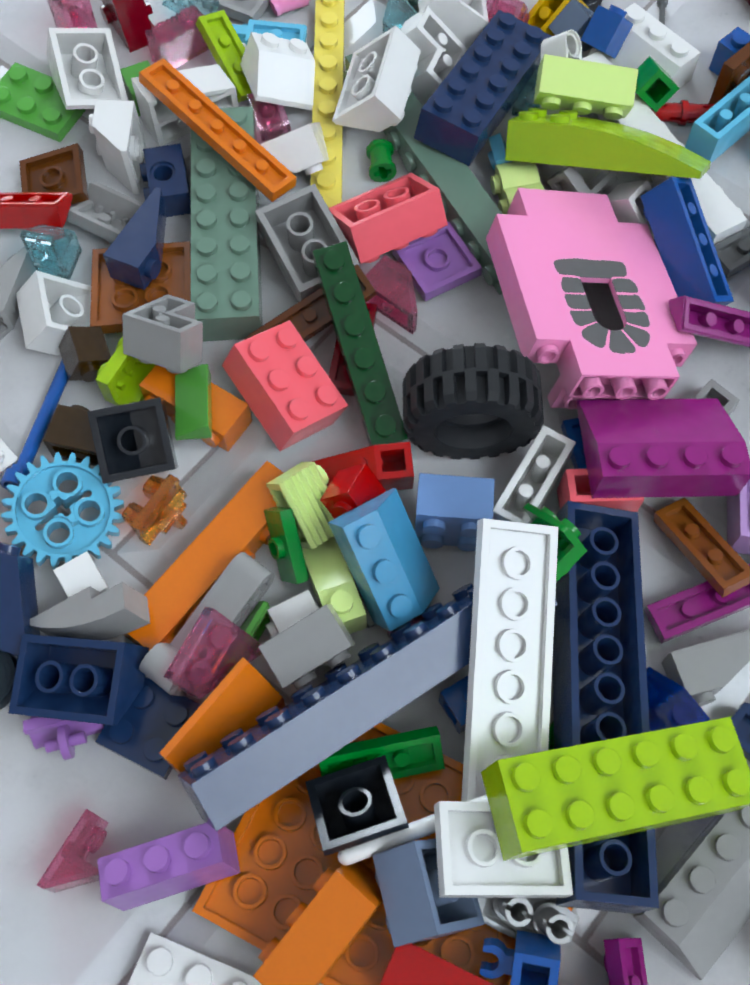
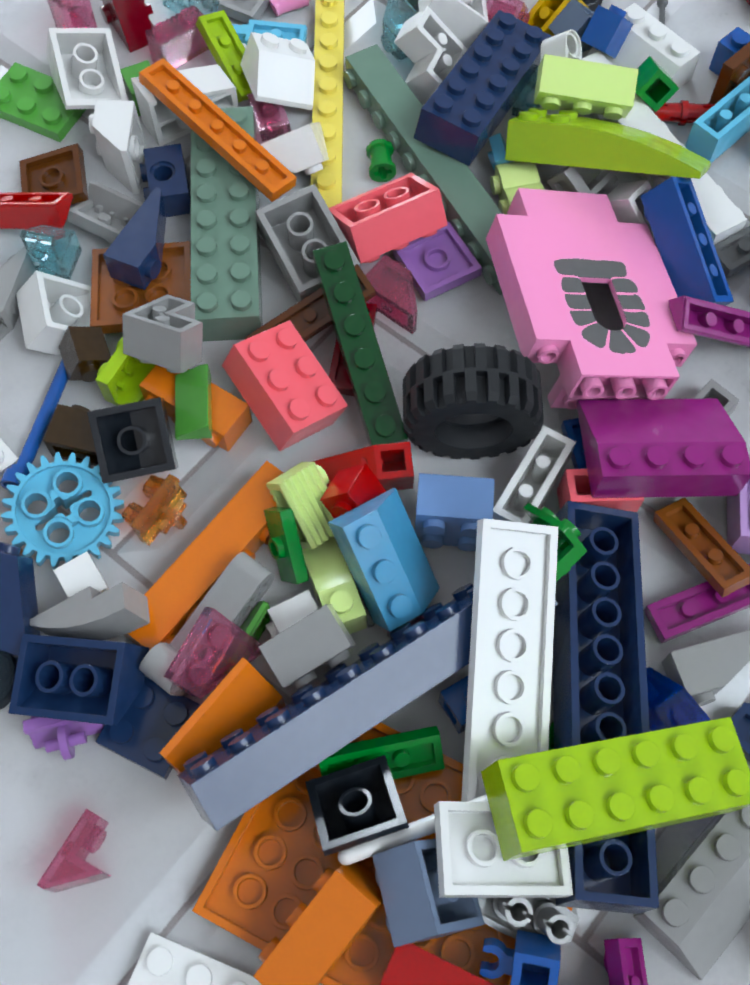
medium lavender brick [97,822,241,911] -> none
white slope [332,26,421,132] -> none

